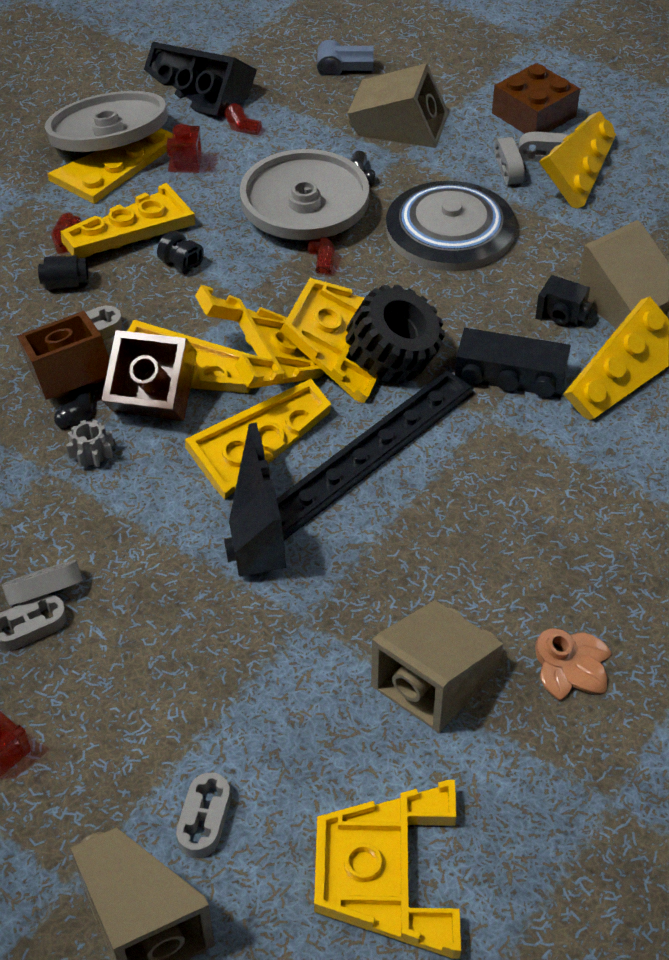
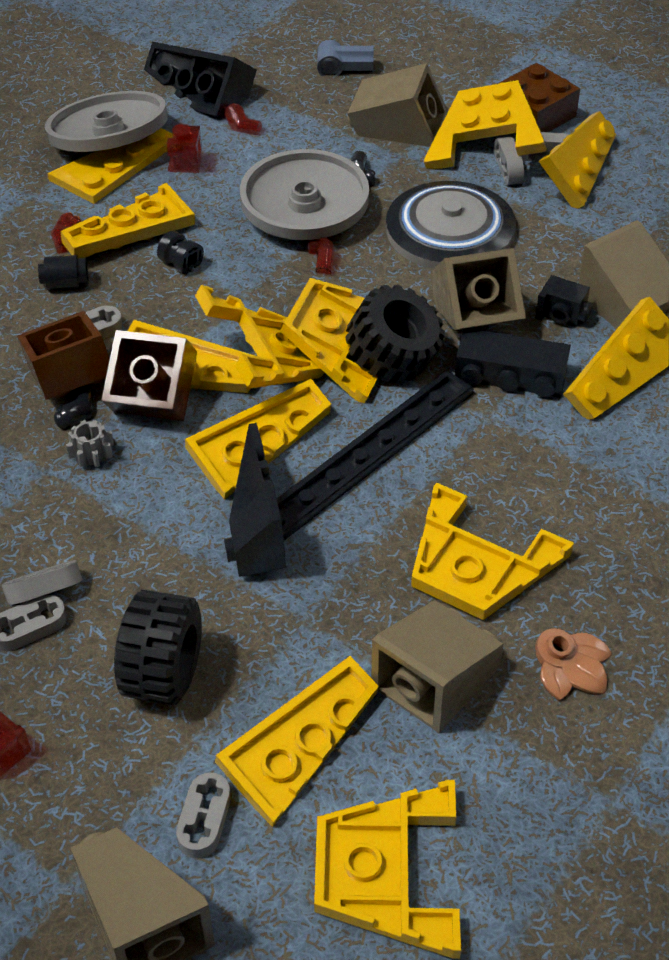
none -> black tyre [114,589,202,706]
none -> yellow wing [215,656,379,827]
none -> yellow wing [411,482,574,620]
none -> yellow wing [424,80,546,169]
none -> dark tan slope [430,248,526,330]

